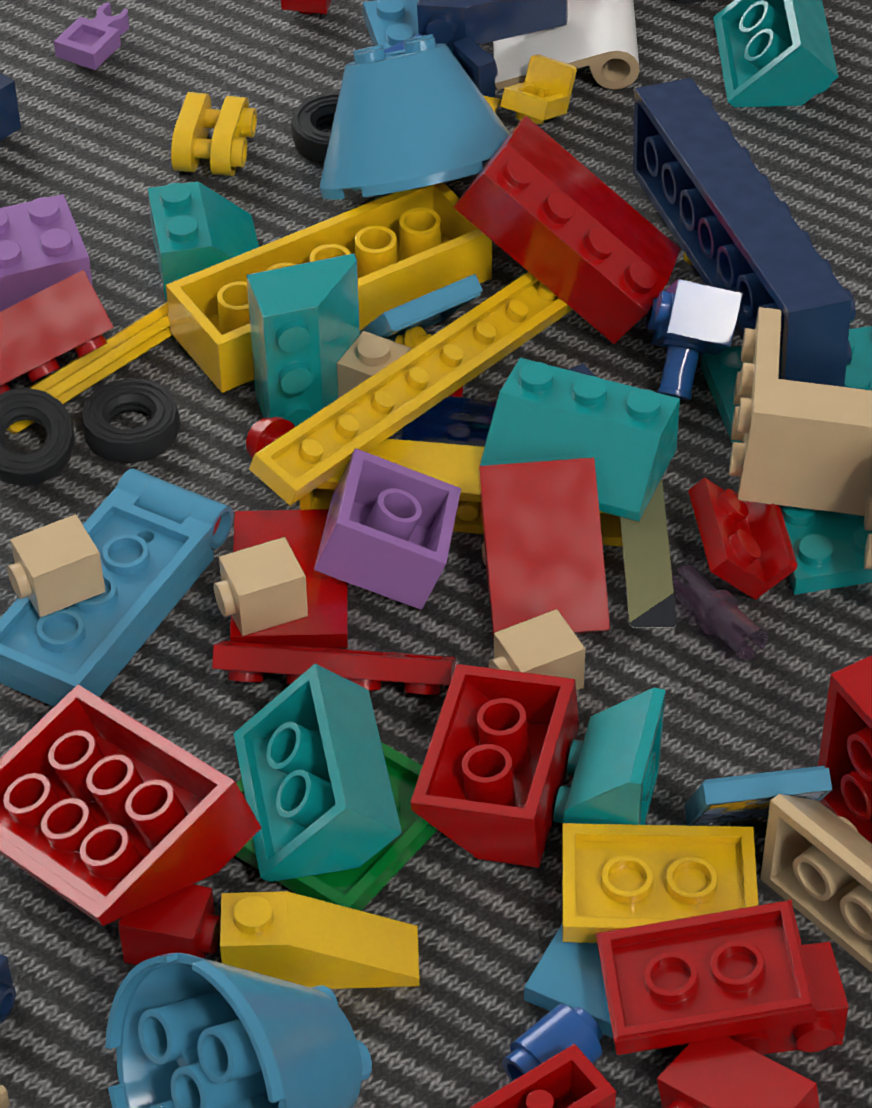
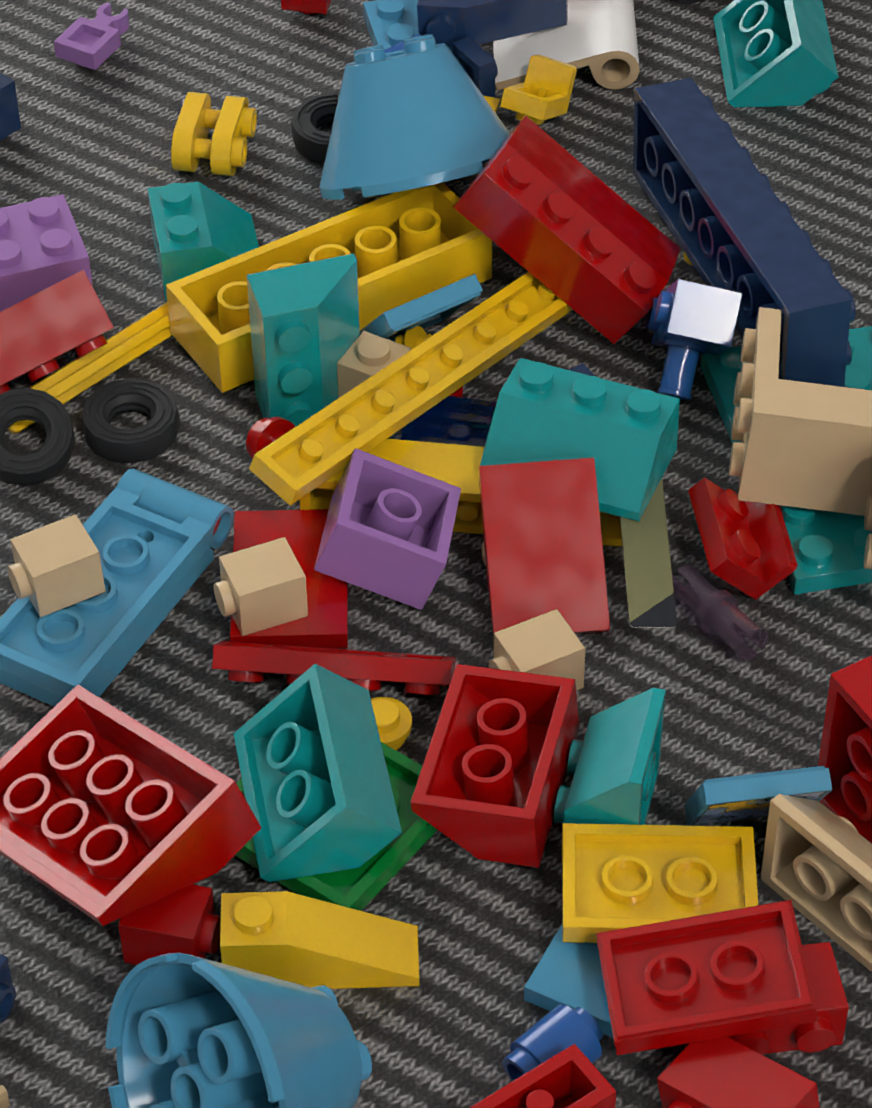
none -> yellow plate [371,697,412,750]

